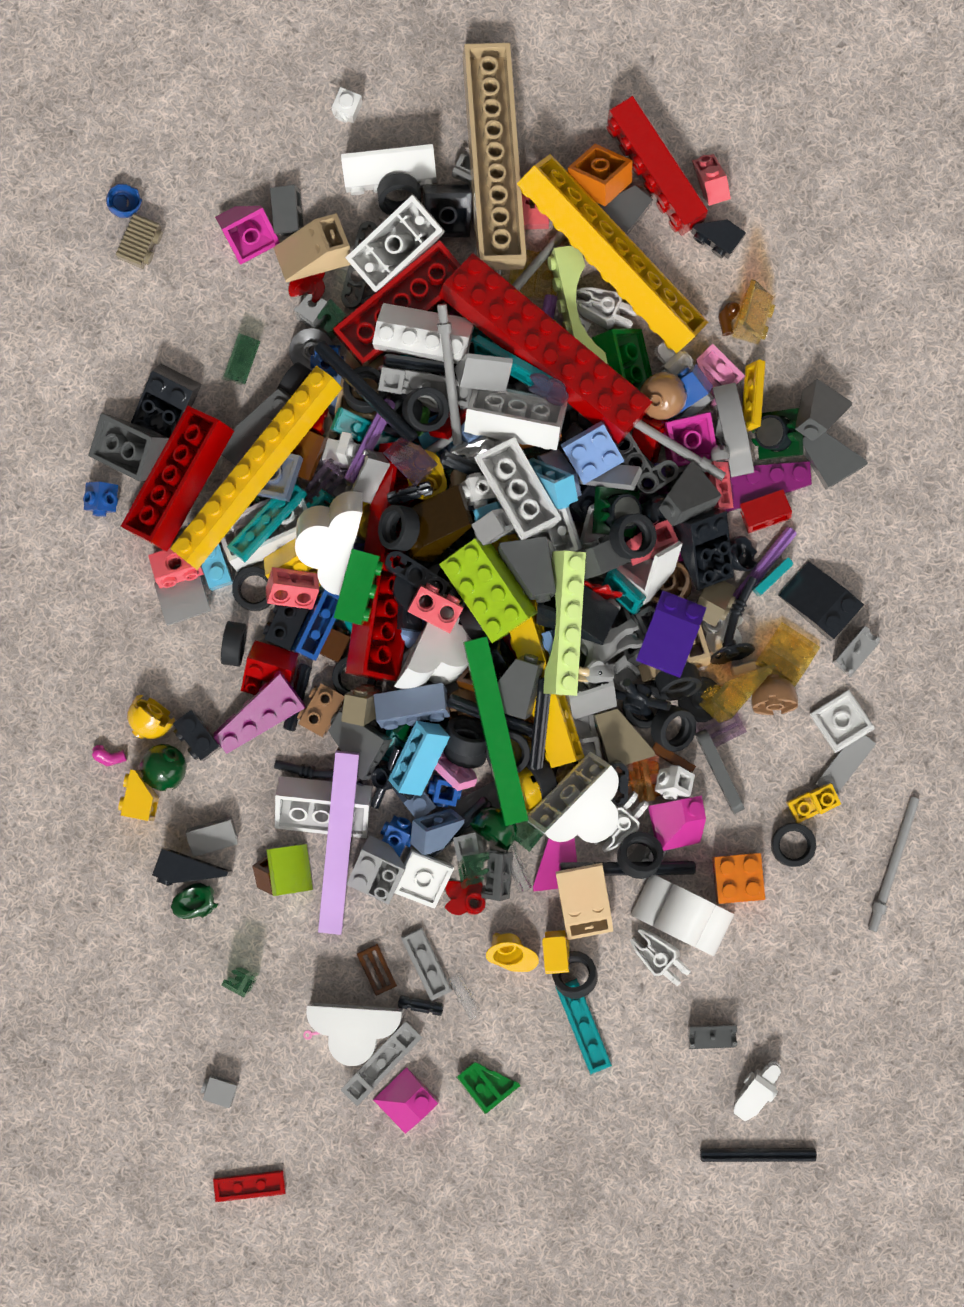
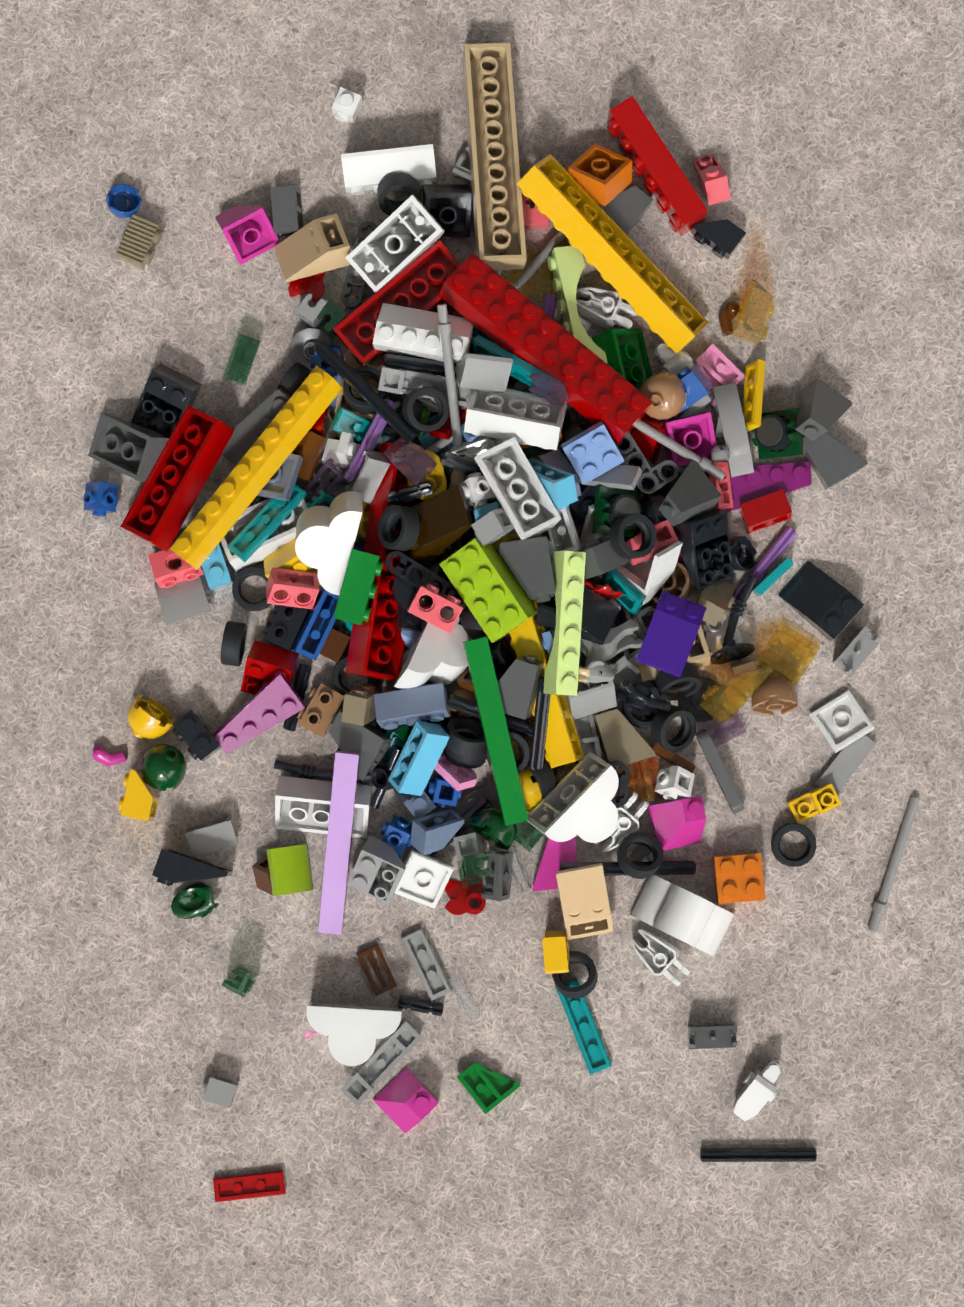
yellow piece [486,933,539,972] -> none

